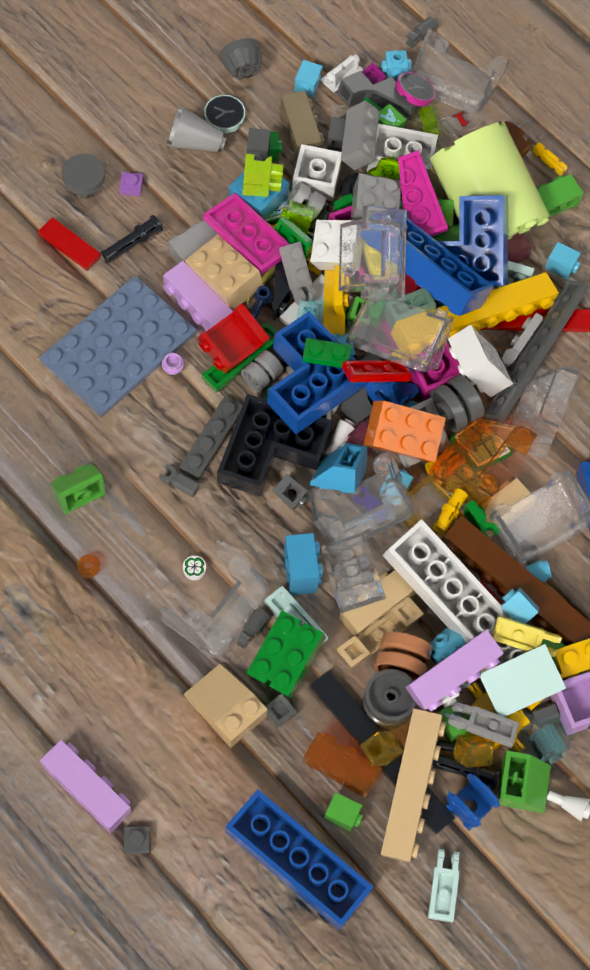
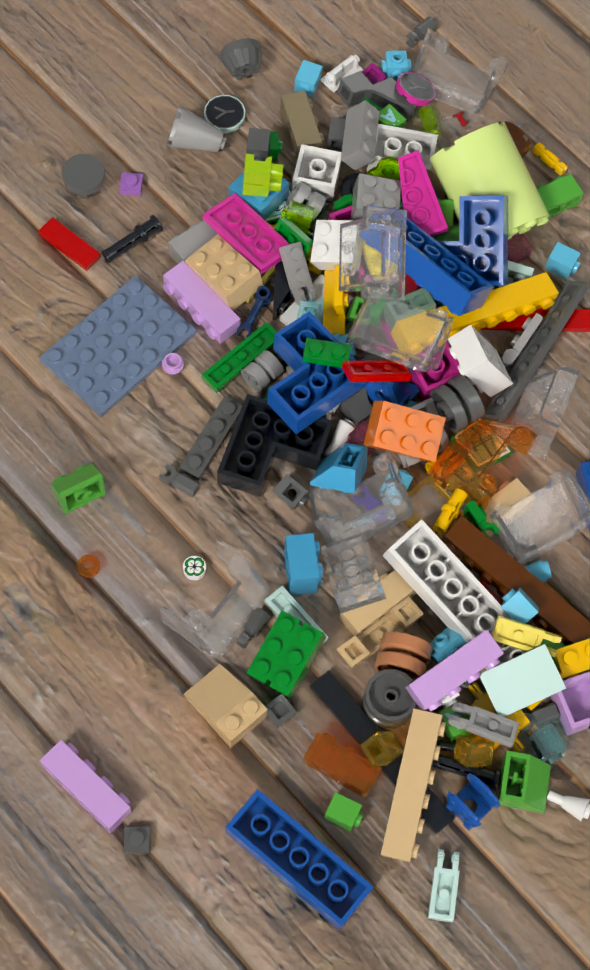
red panel [198,303,270,374] -> none

